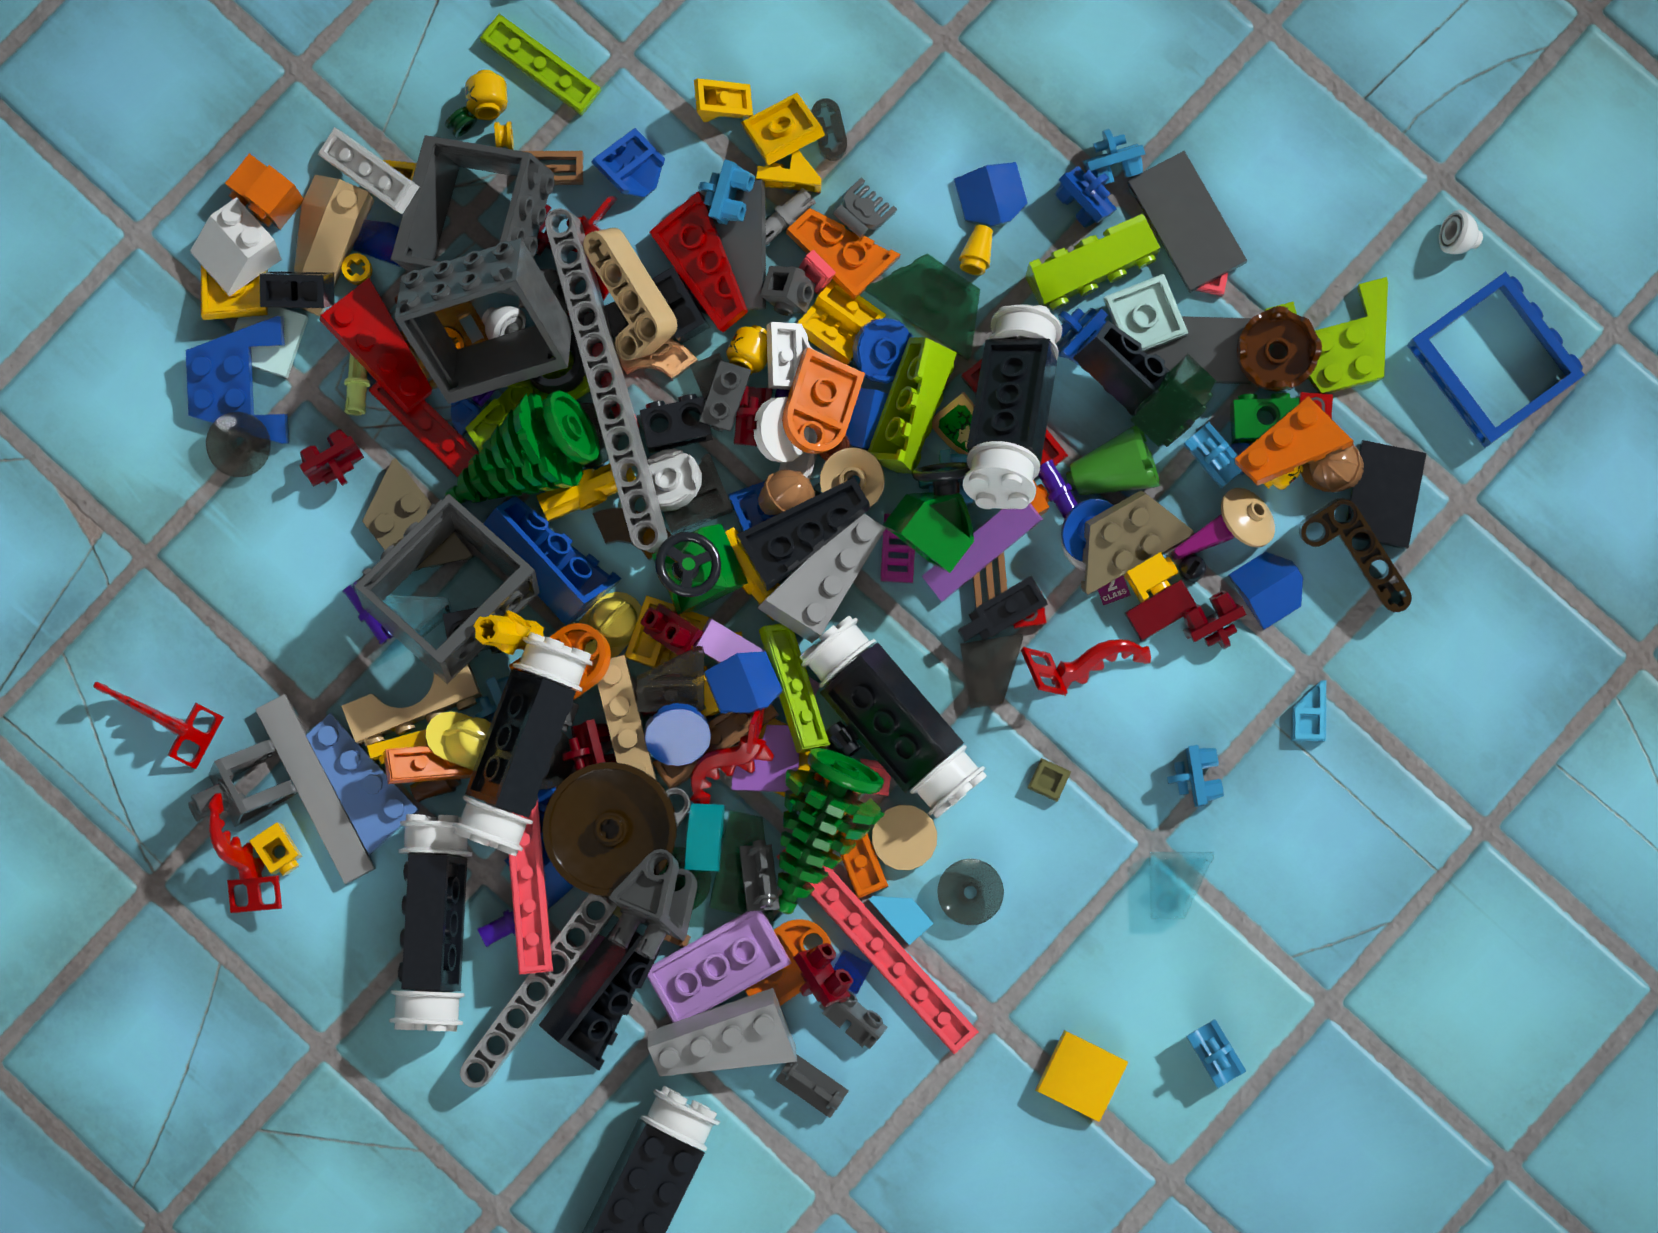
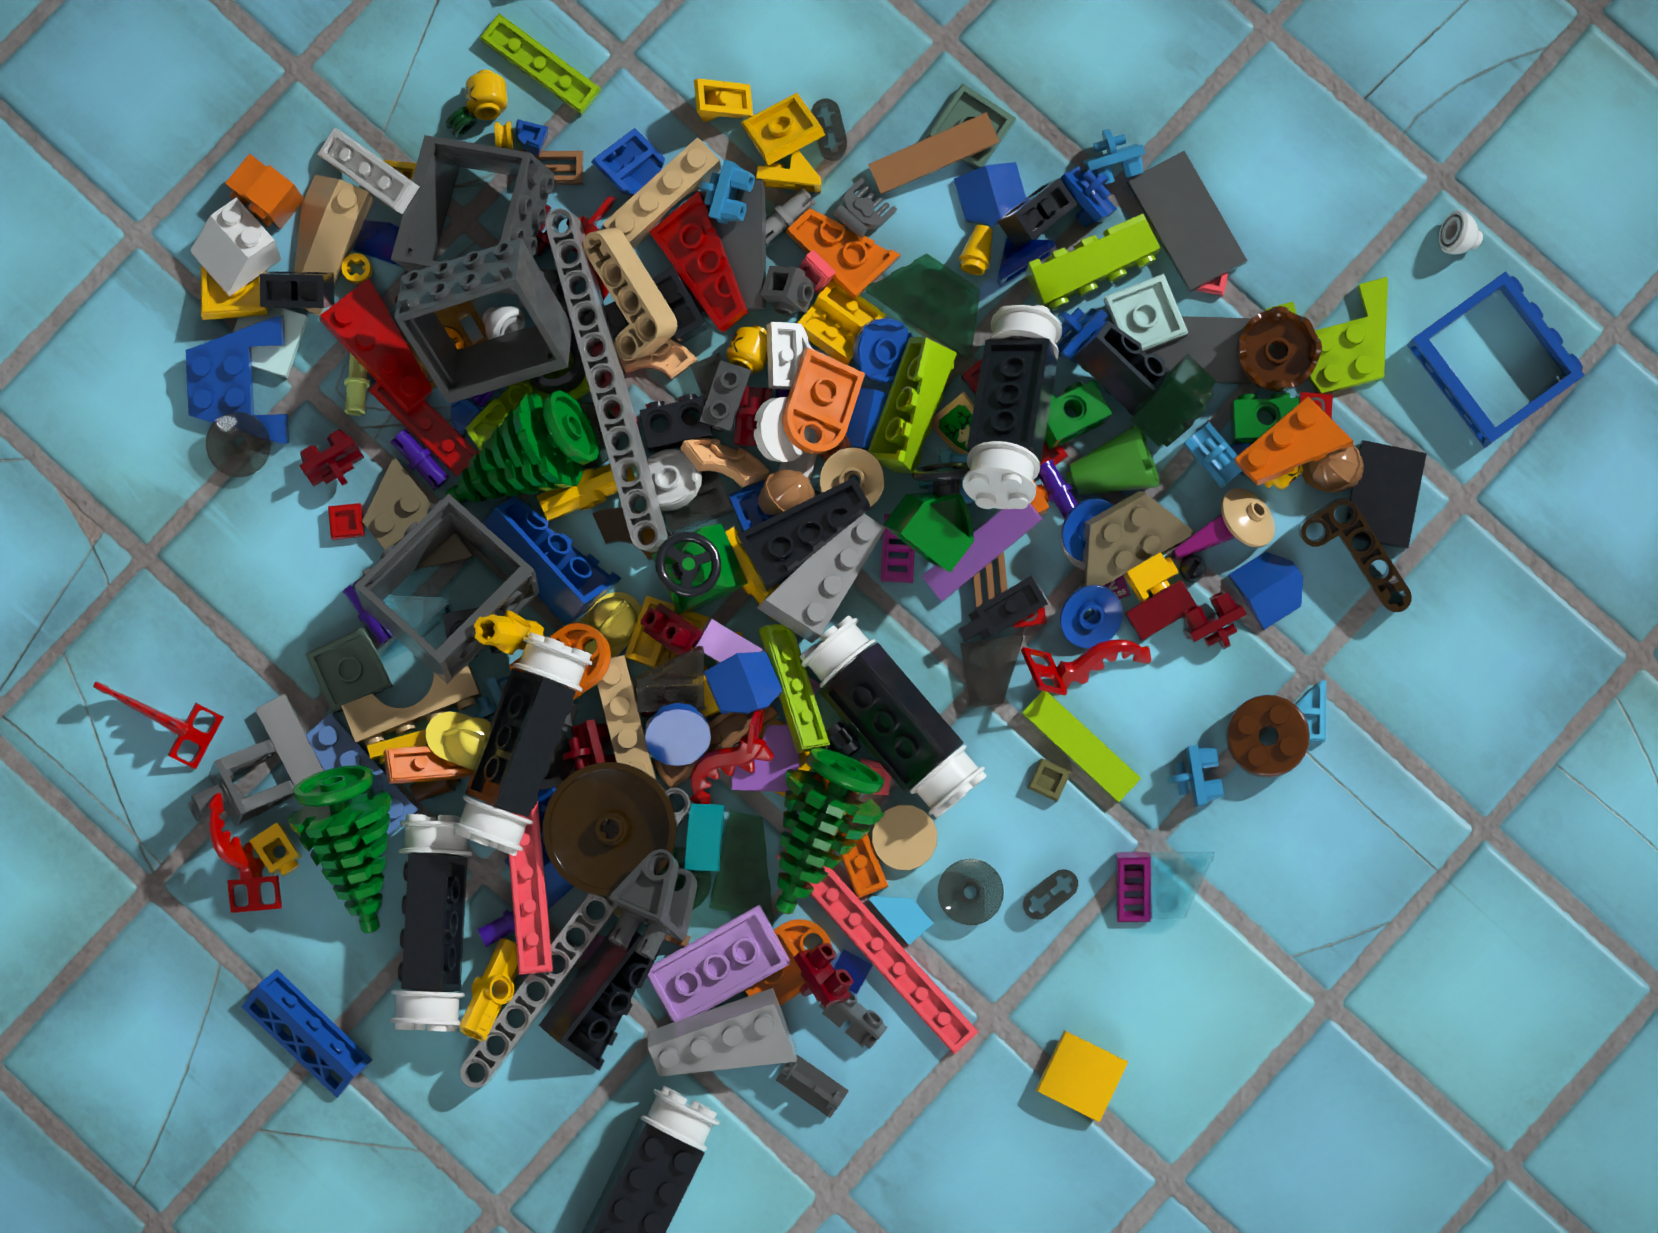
dark grey hinge [739,840,780,912] -> none
dark azure hips [1186,1019,1246,1088] -> none
none -> blue fence [242,969,372,1098]
none -> green plant [287,765,392,933]
none -> sand green tile [305,626,393,714]
none -> red tile [328,503,365,540]
none -> dark purple pin [390,429,450,491]
none -> yellow piece [458,939,518,1041]
none -> blue tile [515,119,548,156]
none -> tan arch [602,137,721,249]
none -> light nougat tile [680,438,770,487]
none -> medium nougat tile [868,112,1000,195]
none -> sand green tile [927,83,1016,170]
none -> black brick [997,178,1078,248]
none -> clear blue slope [997,238,1056,287]
none -> lime tile [1022,691,1141,803]
none -> clear smoke beam [1022,869,1079,920]
none -> green brick [1044,380,1112,451]
none -> blue dish [1060,585,1123,648]
none -> magenta slope [1116,852,1151,922]
none -> reddish brown plate [1226,695,1310,778]

